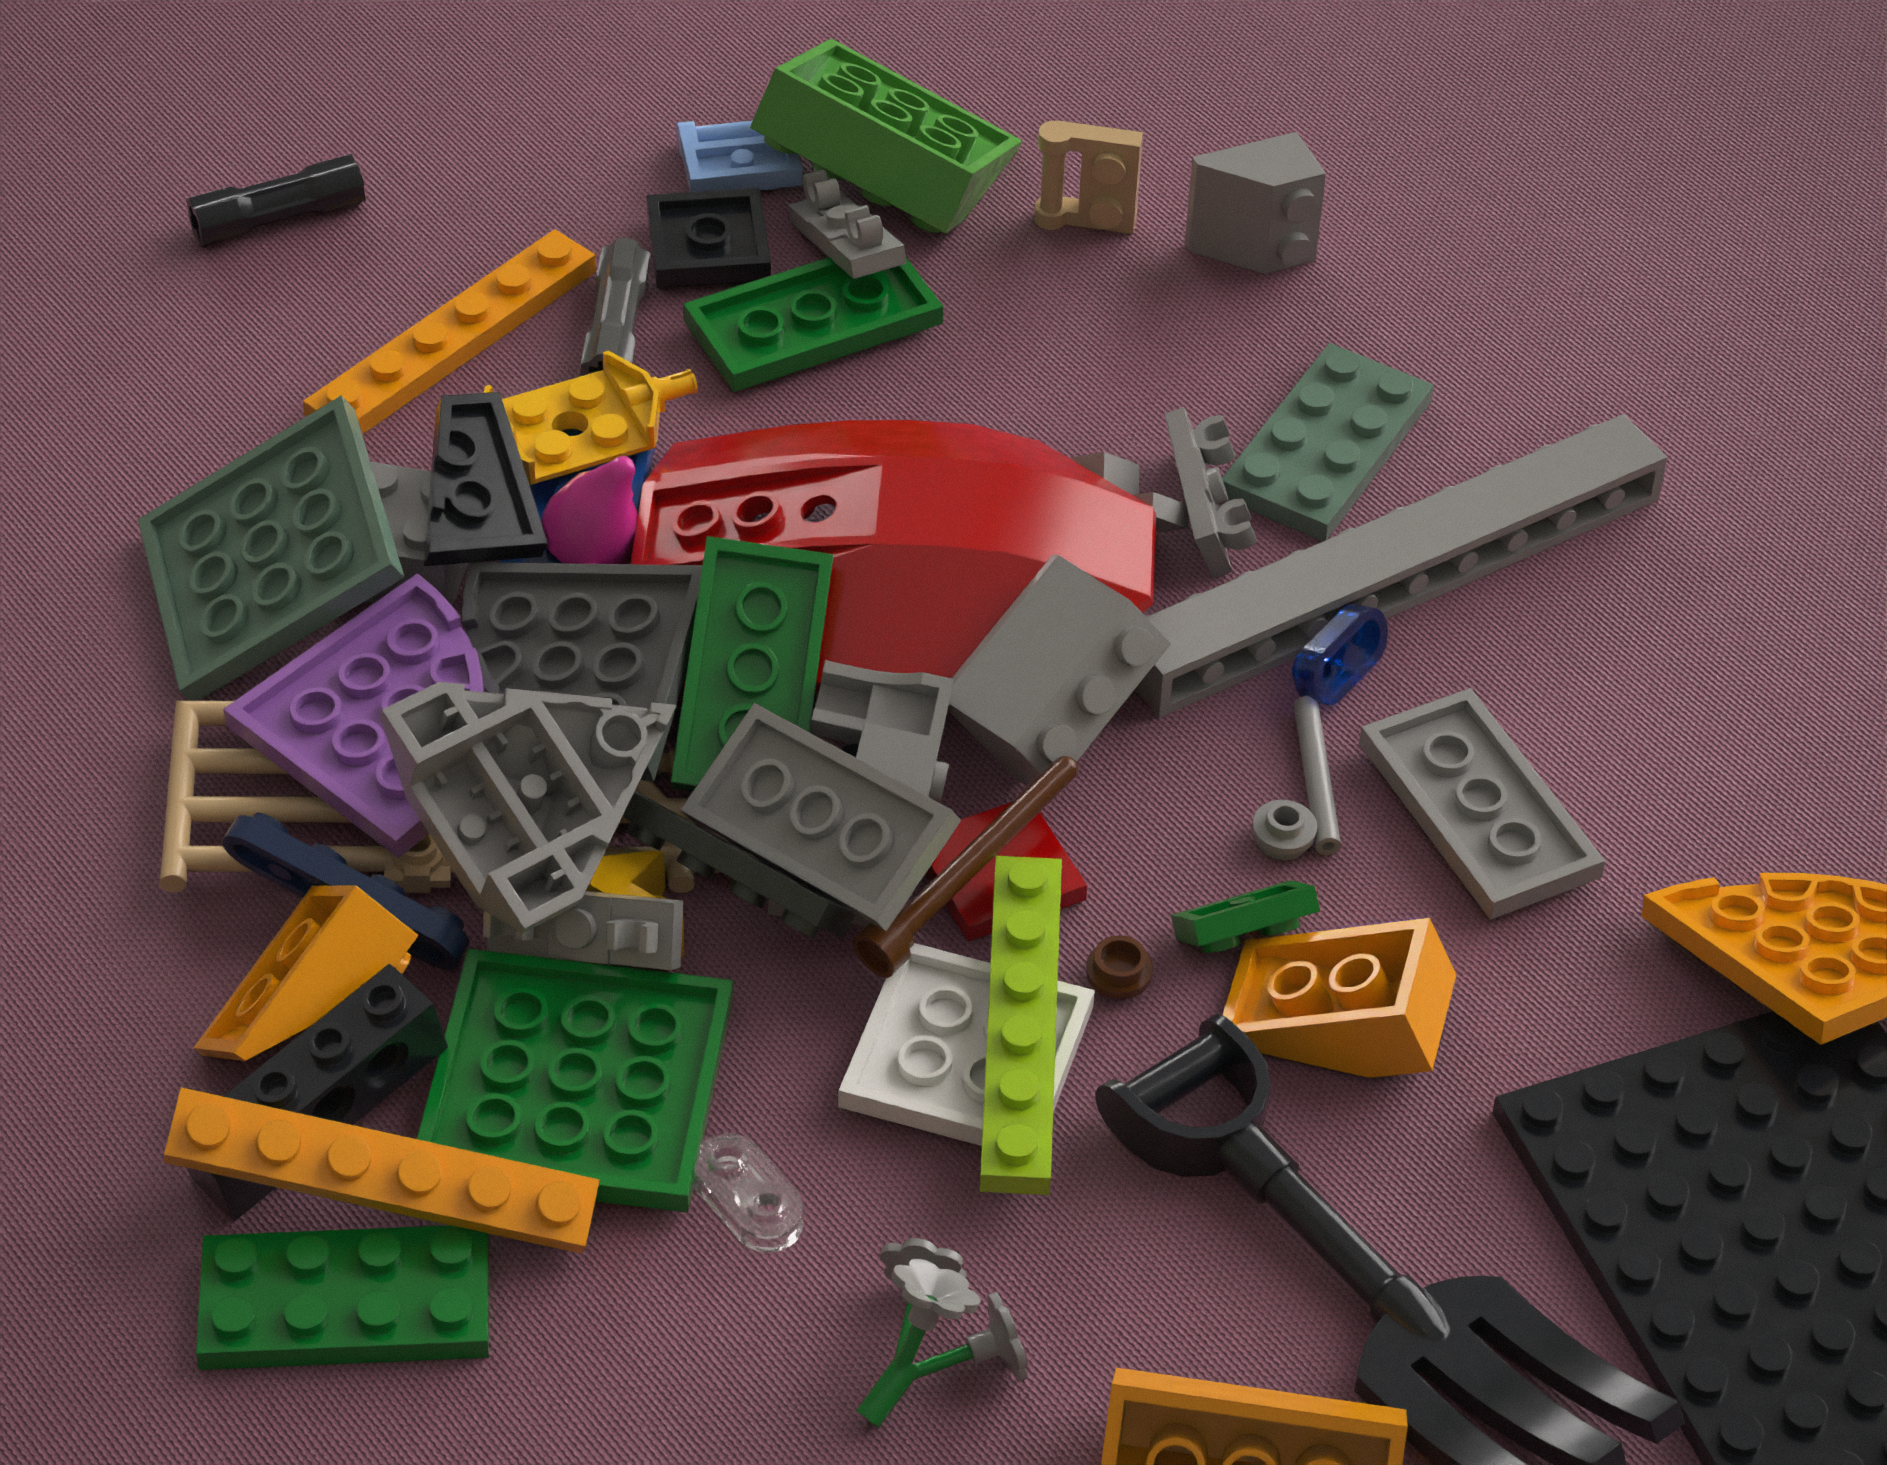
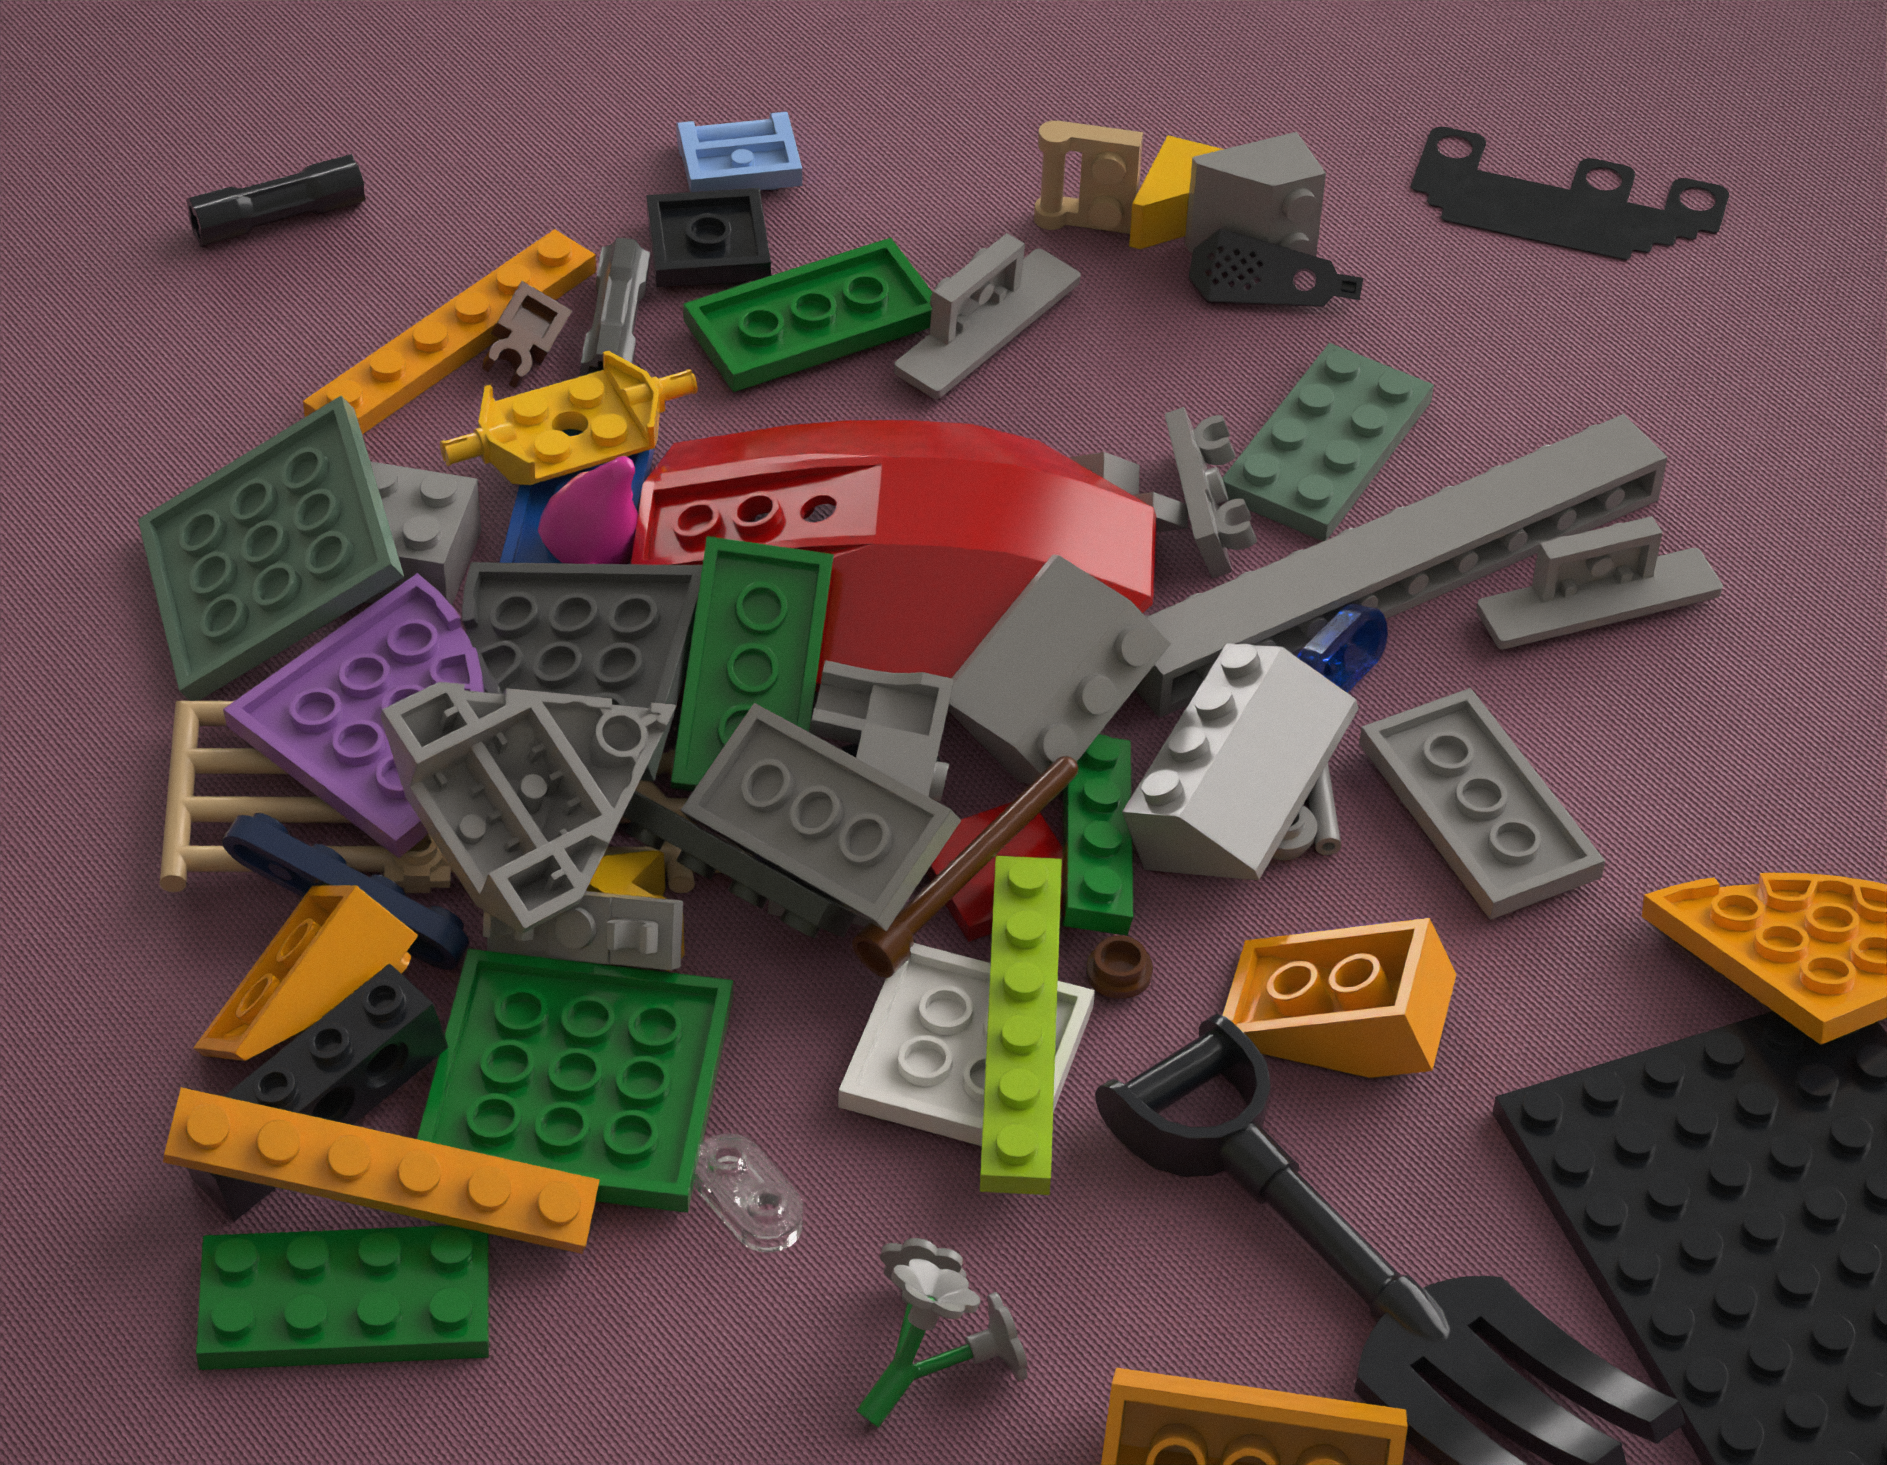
black wing [424,392,548,566] -> none
bright green slope [750,38,1022,233] -> none
light grey plate [788,169,907,279] -> none
green plate [1171,880,1320,953] -> none
none -> plate [482,281,572,388]
none -> light grey bracket [894,233,1081,399]
none -> green plate [1062,734,1133,936]
none -> light grey slope [1122,644,1359,880]
none -> yellow slope [1129,135,1223,249]
none -> black piece [1188,228,1363,307]
none -> black piece [1411,127,1729,260]
none -> light grey bracket [1476,516,1723,649]

